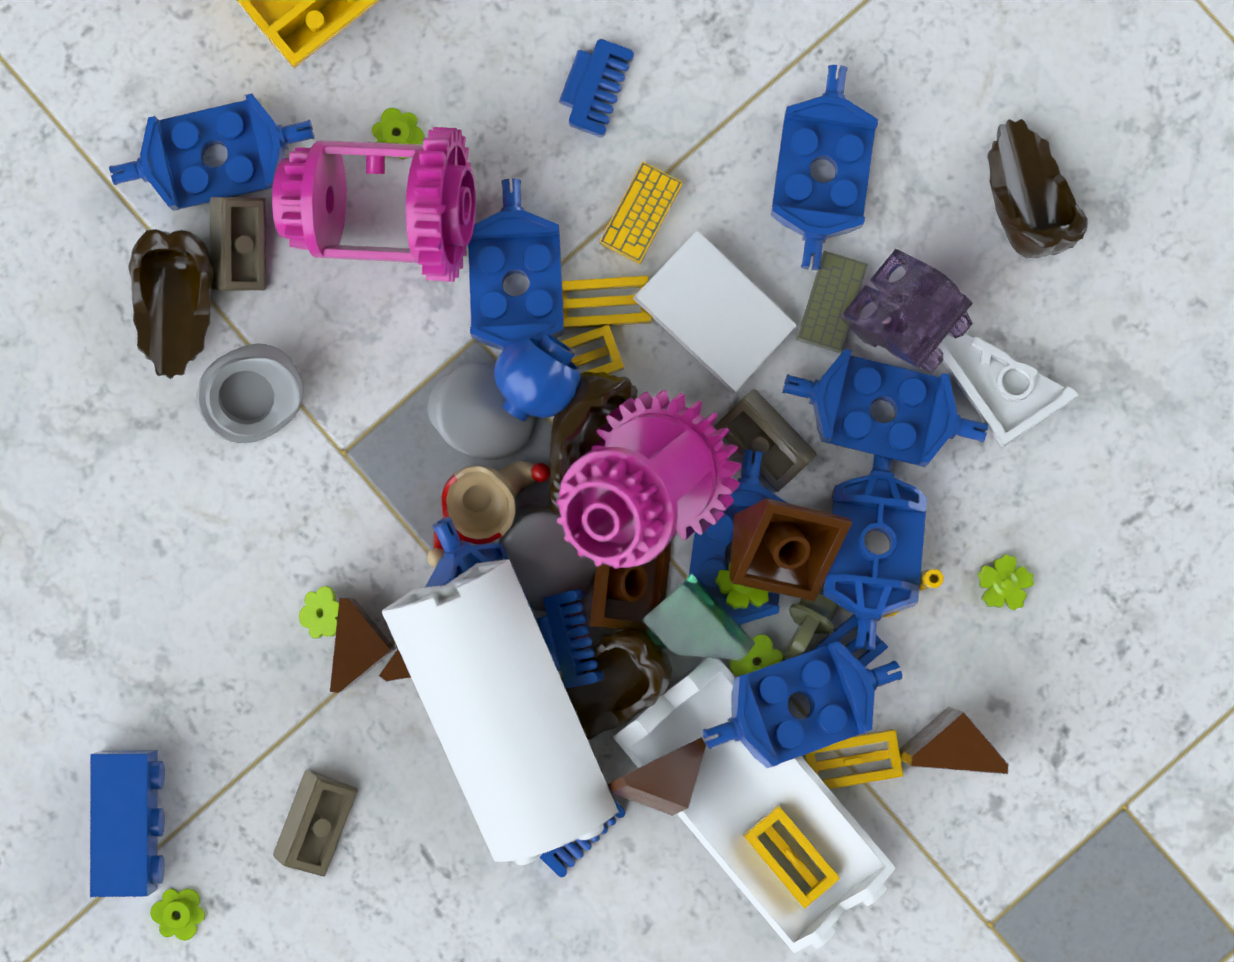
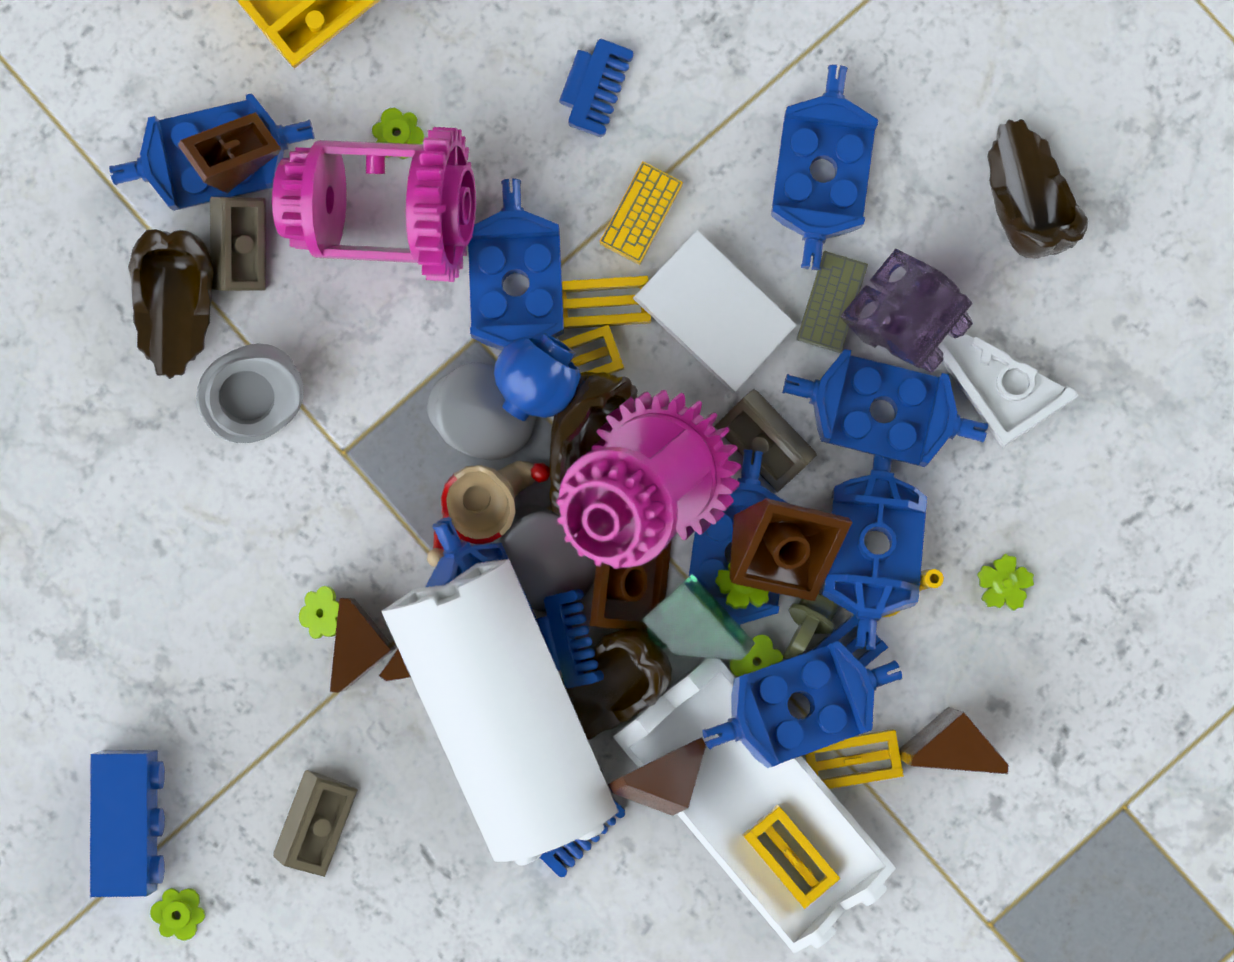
none -> reddish brown slope [178,112,281,193]

